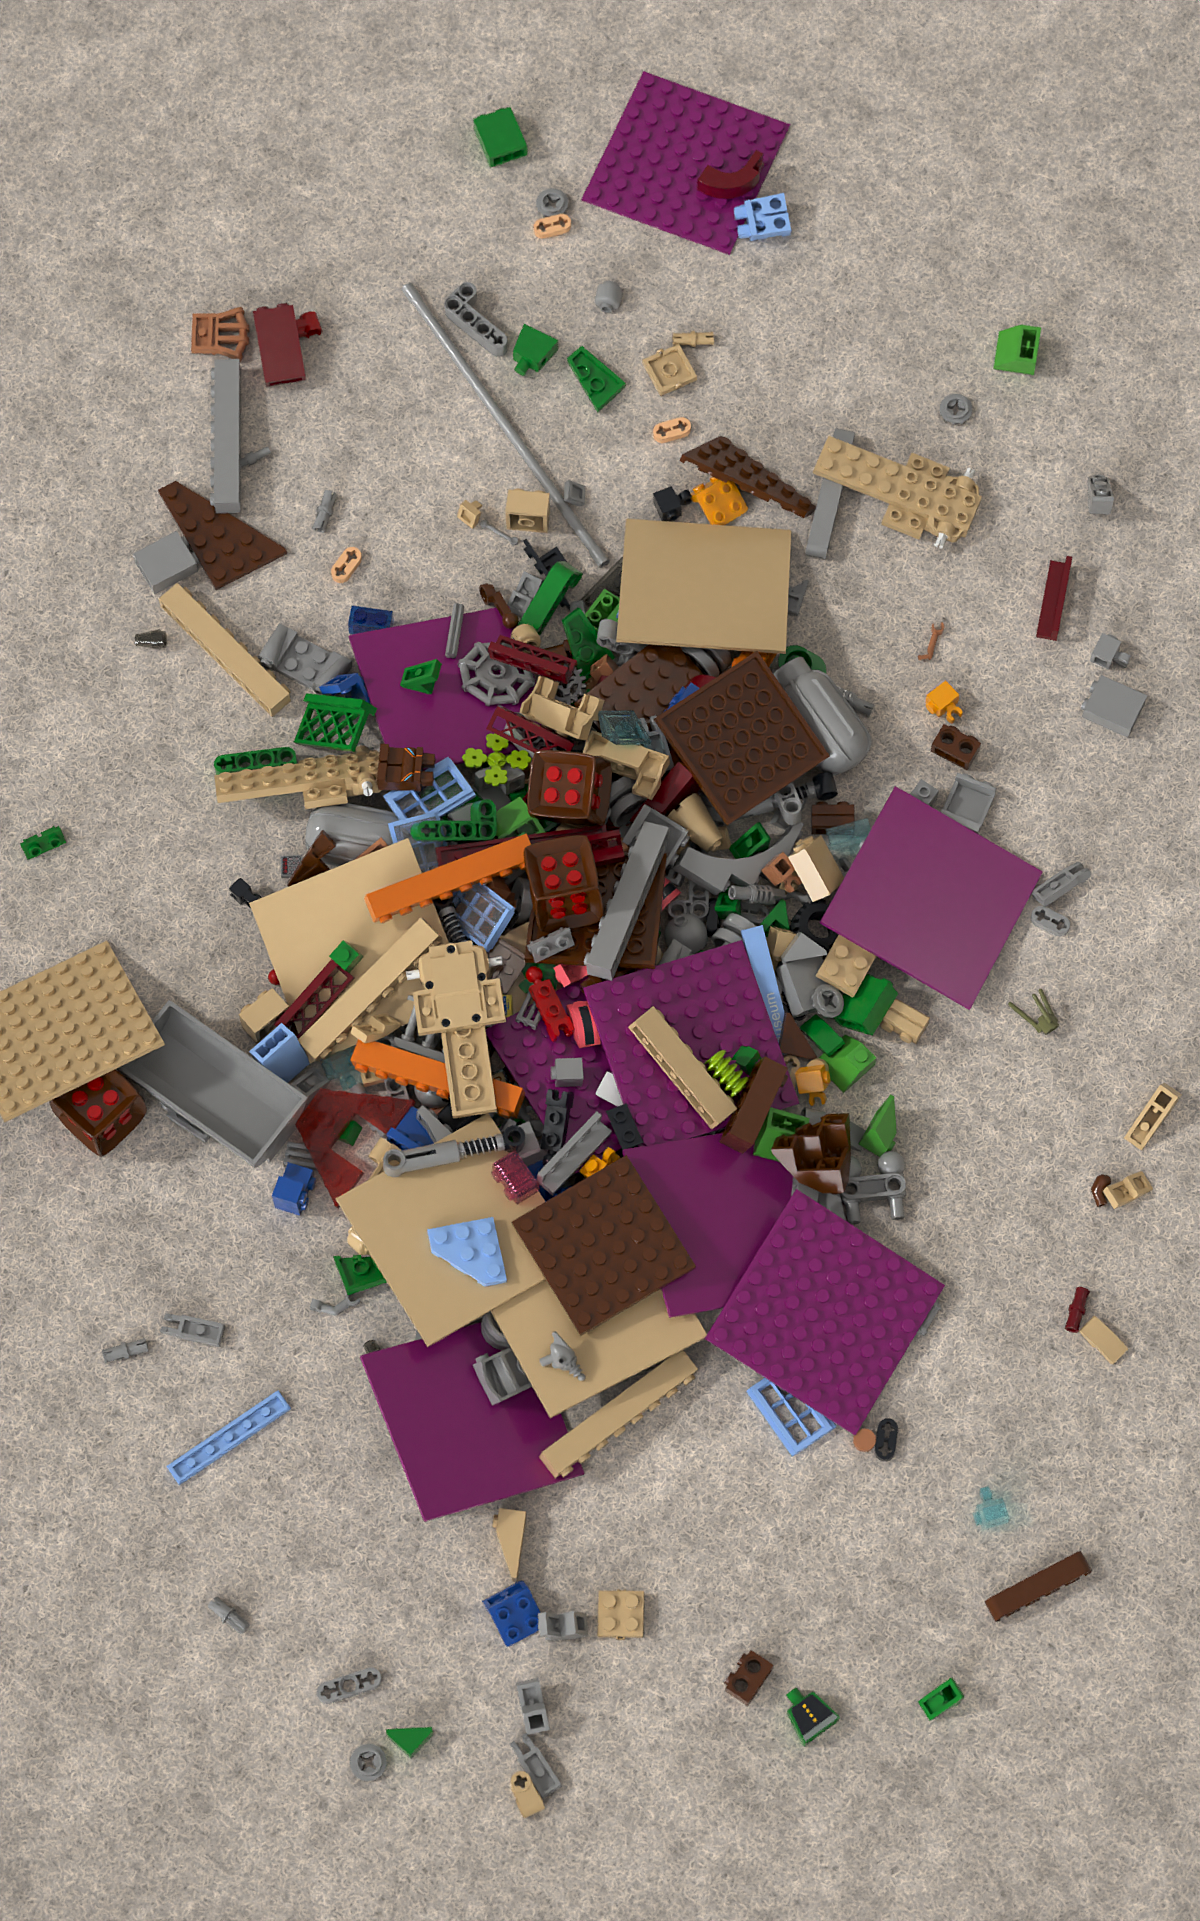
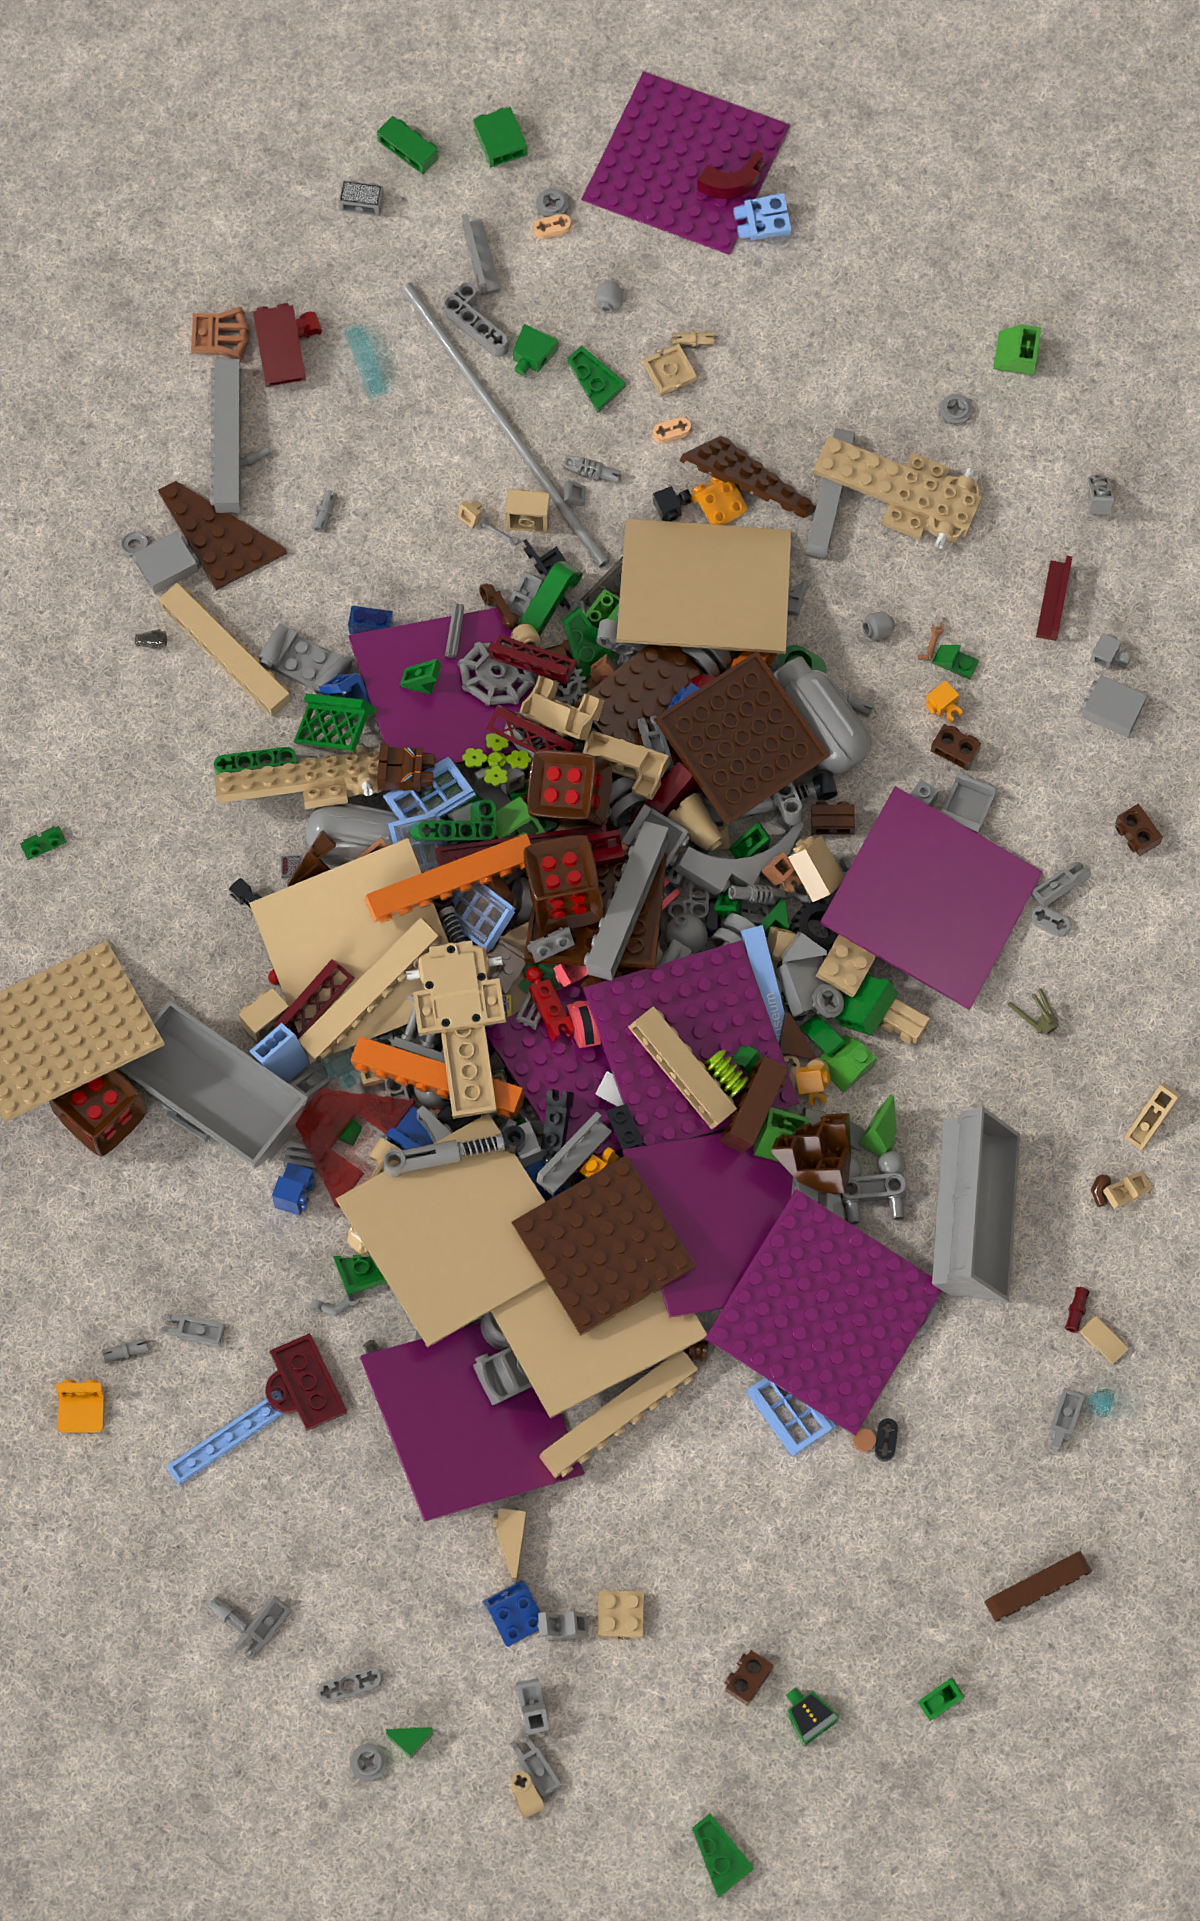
green brick [329,940,364,973] -> none
light nougat beam [331,547,362,583] -> none
tan slope [351,1014,401,1043] -> none
light blue plate [427,1217,507,1287] -> none
clear pink brick [491,1150,540,1205] -> none
light grey piece [539,1331,585,1381] -> none
light grey brick [551,1058,583,1087] -> none
clear light blue slope [598,710,652,745] -> none
clear light blue panel [826,818,871,850] -> none
clear light blue brick [973,1486,1009,1531] -> none
none -> light orange bracket [56,1379,104,1433]
none -> light grey piece [121,532,148,556]
none -> light grey hinge [235,1595,291,1659]
none -> dark red plate [265,1333,347,1431]
none -> brick [339,180,384,216]
none -> clear light blue slope [343,324,388,399]
none -> green brick [377,116,439,175]
none -> light grey fence [462,214,500,295]
none -> light grey hinge [563,455,621,483]
none -> reddish brown wheel [689,1340,709,1363]
none -> green wing [692,1814,754,1898]
none -> light grey head [862,611,895,640]
none -> green slope [932,645,979,680]
none -> light grey piece [932,1106,1020,1302]
none -> light grey hinge [1049,1388,1085,1452]
none -> clear light blue cone [1087,1389,1114,1418]
none -> reddish brown brick [1115,803,1163,857]

